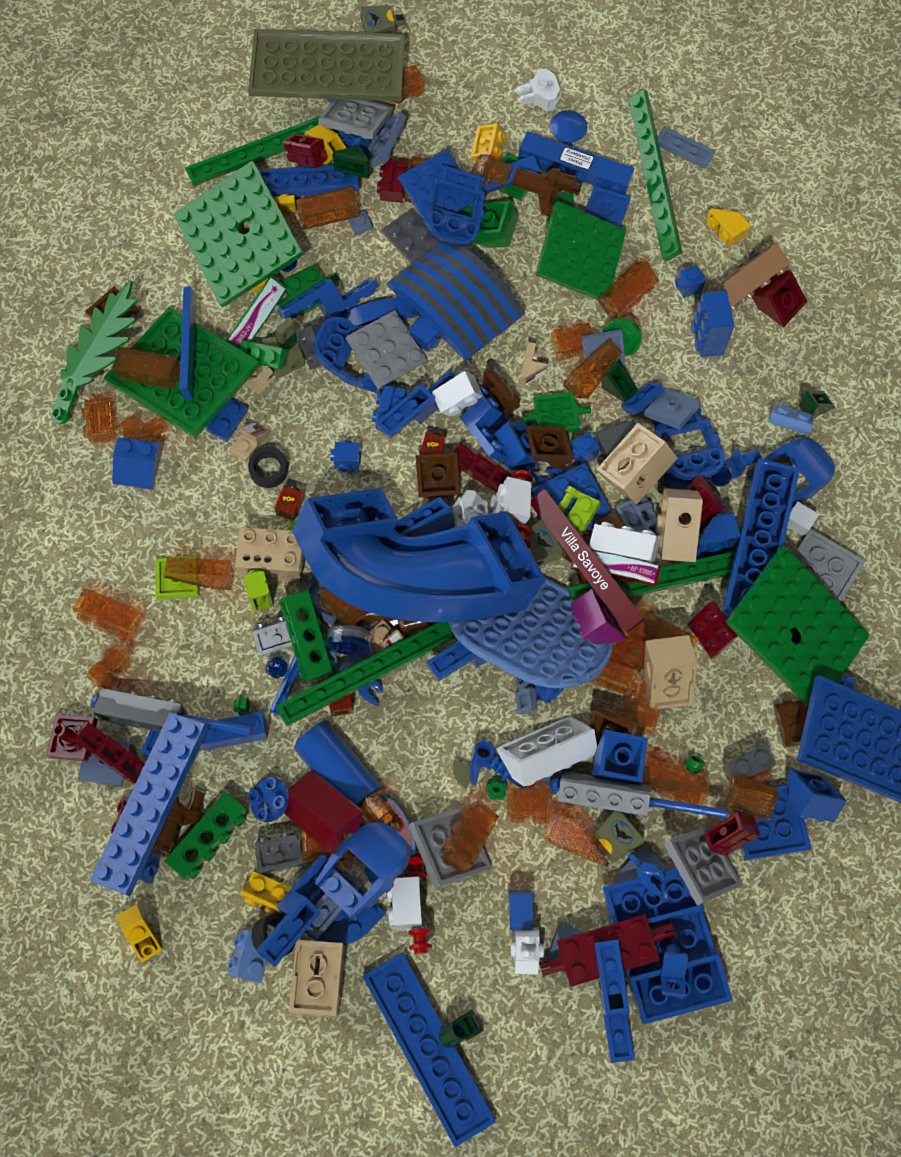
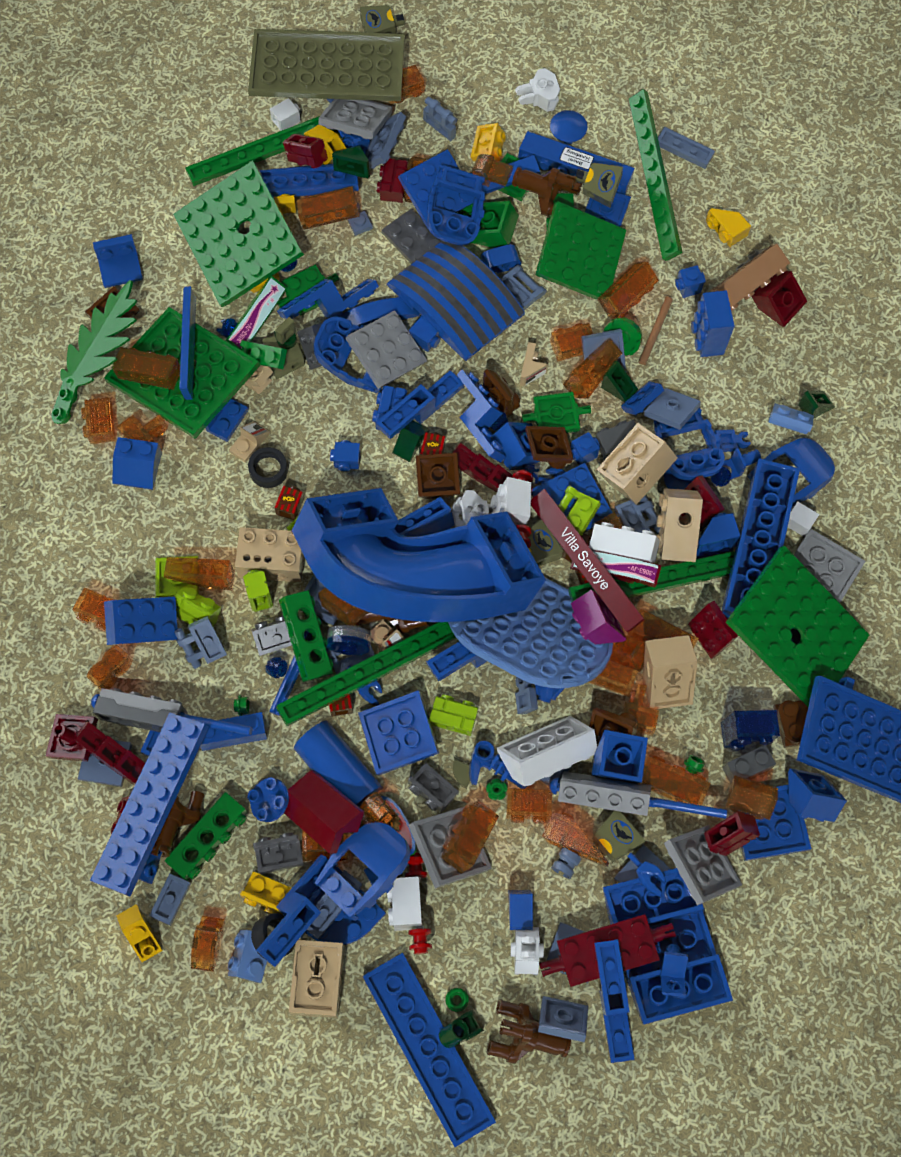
white brick [432,371,483,416] -> none
none -> blue bracket [93,234,143,288]
none -> blue brick [104,597,178,645]
none -> sand blue plate [149,873,191,926]
none -> lime brick [174,586,221,627]
none -> sand blue plate [174,616,227,669]
none -> clear orange brick [191,916,225,972]
none -> clear blue plate [216,318,237,338]
none -> white brick [270,98,301,131]
none -> blue plate [358,690,439,775]
none -> dark green slope [392,420,430,462]
none -> flat silver bracket [408,763,459,813]
none -> sand blue plate [423,97,458,142]
none -> lime brick [429,695,478,736]
none -> green plate [445,988,469,1012]
none -> blue beam [480,244,522,274]
none -> reddish brown wheel [487,999,571,1064]
none -> sand blue plate [500,265,547,310]
none -> sand blue plate [538,996,588,1042]
none -> sand blue wheel [551,848,581,879]
none -> olive torso [576,163,623,208]
none -> medium nougat bar [638,297,673,365]
none -> blue plate [714,430,751,452]
none -> clear blue brick [720,710,780,751]

